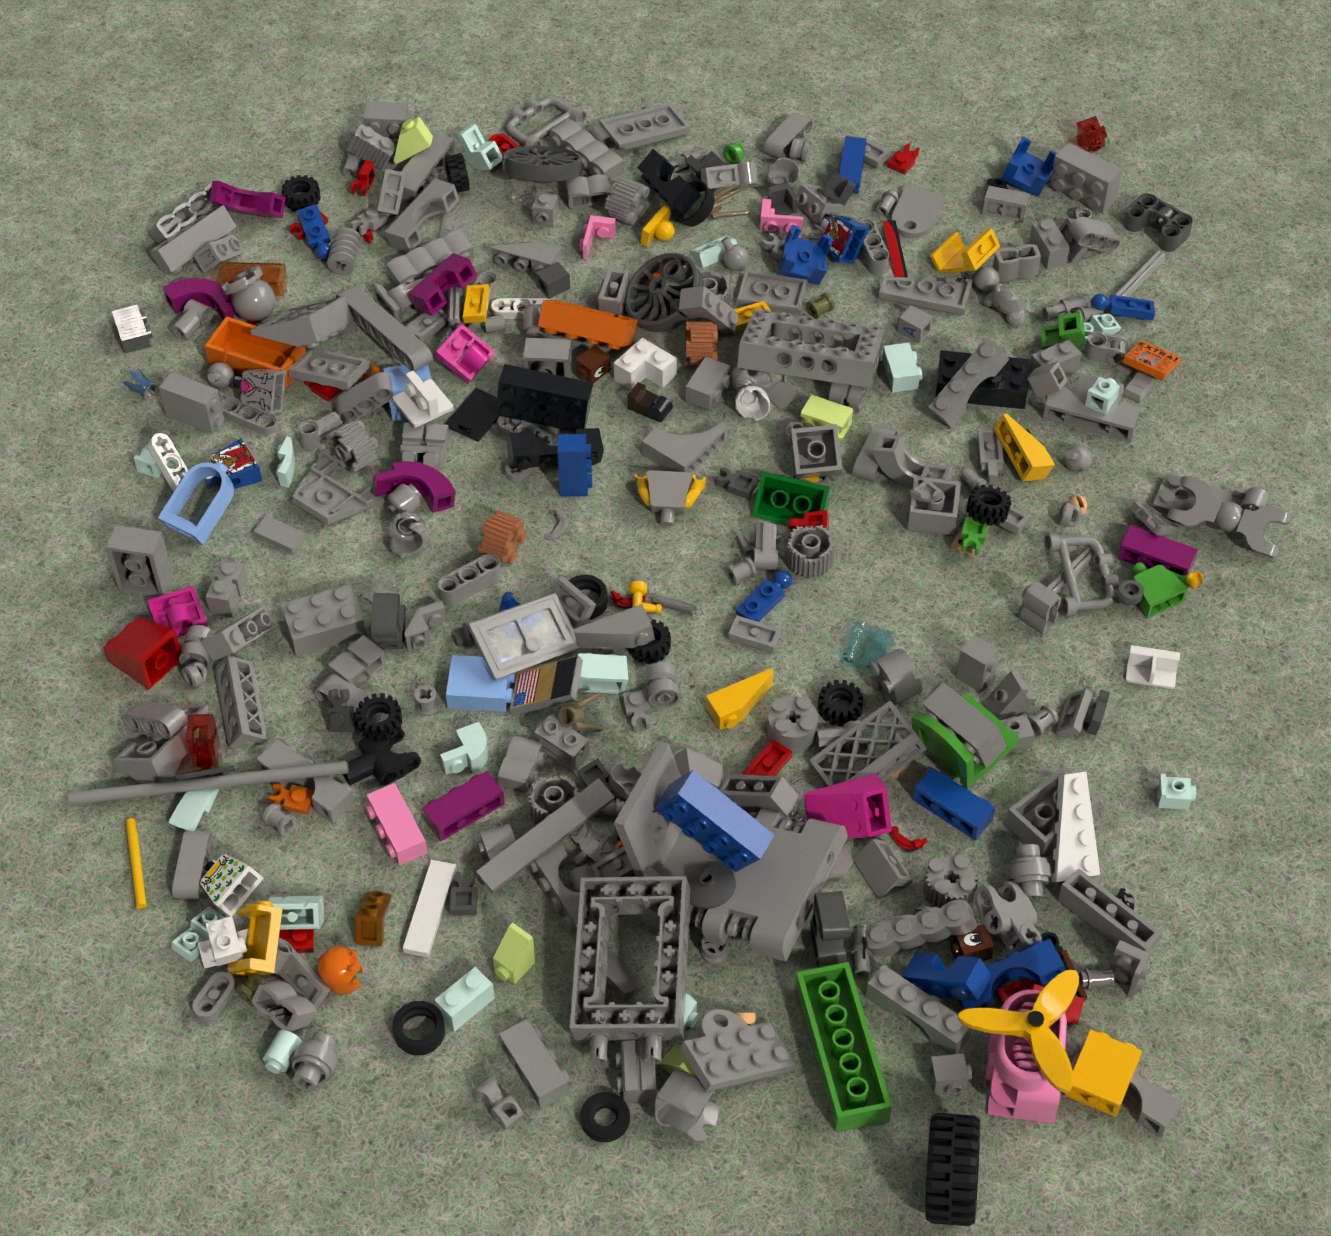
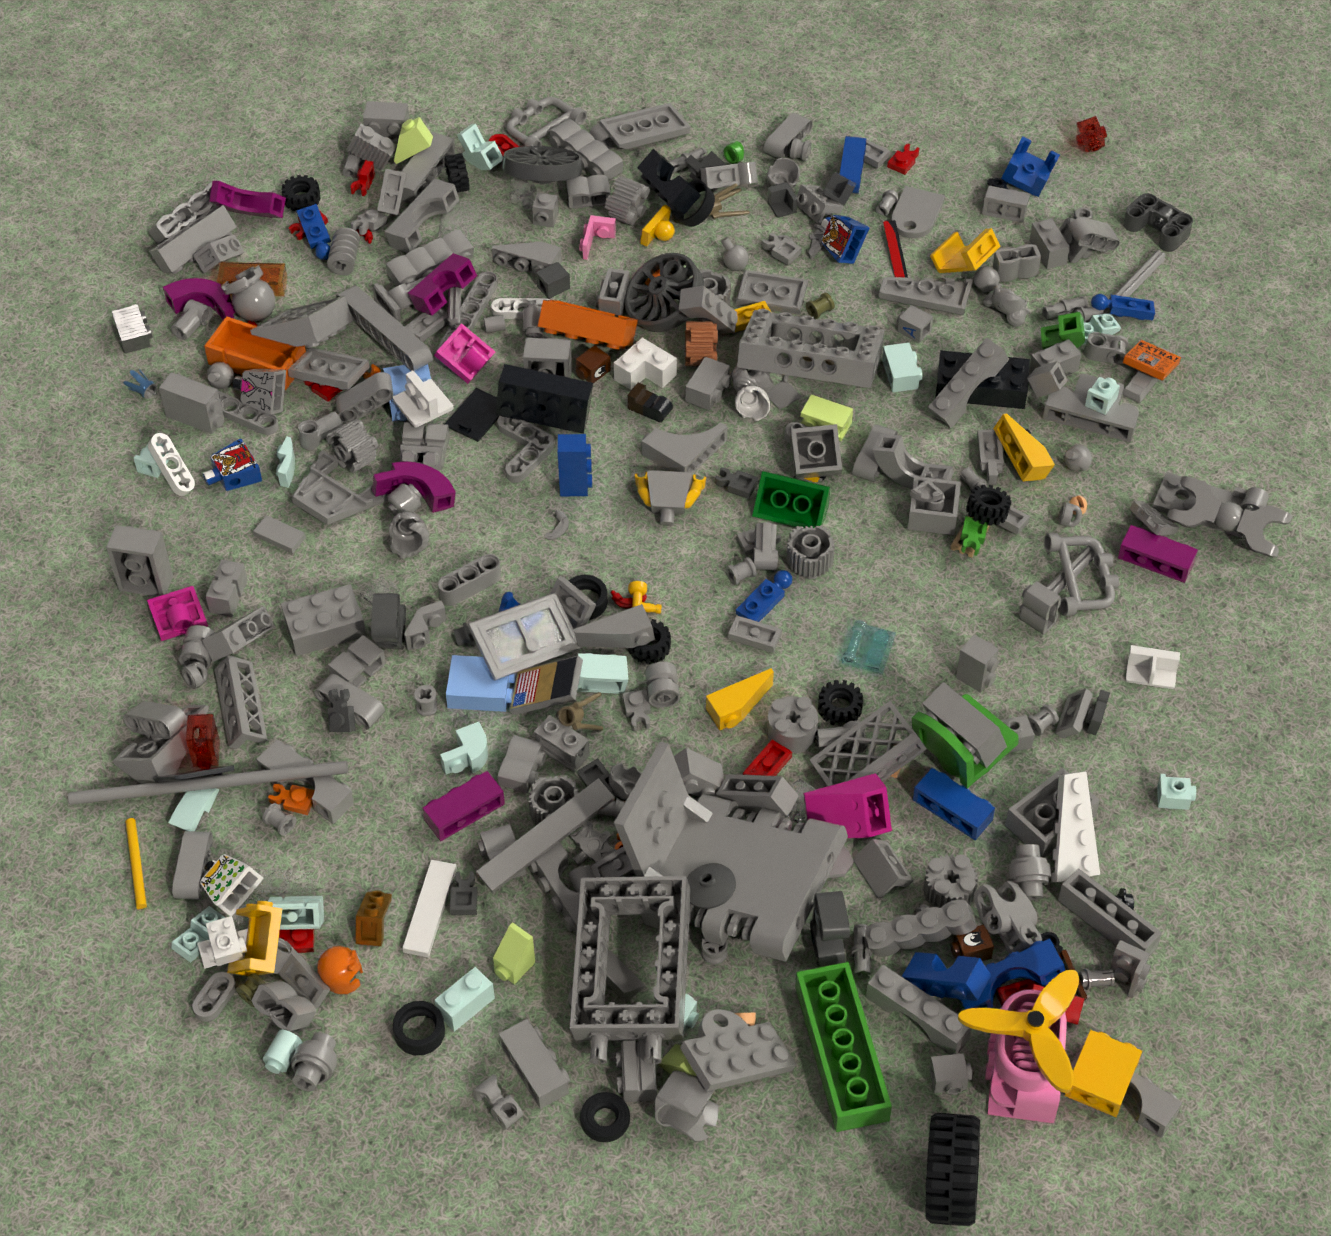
red slope [103,617,181,690] -> none
light blue window [158,461,234,545] -> none
black connector [343,728,421,785] -> none
black tyre [356,693,402,742] -> none
bright pink brick [365,783,427,865] -> none
yellow plate [463,284,490,323] -> none
nougat brick [477,510,527,564] -> none
black arch [507,428,604,470] -> none
light grey piece [645,593,703,616] -> none
blue brick [655,770,775,872] -> none
light aqua slope [690,235,738,268] -> none
bright pink bracket [760,199,803,234] -> none
blue panel [778,225,833,285] -> none
red plate [788,510,829,532] -> none
light grey wheel [829,382,867,411] -> none
light grey beam [858,219,889,276] -> none
light grey brick [870,649,922,705] -> none
red piece [890,826,928,851] -> none
light grey brick [983,670,1036,720] -> none
light grey brick [1050,143,1122,213] -> none
bright green torso [1118,562,1204,618] -> none

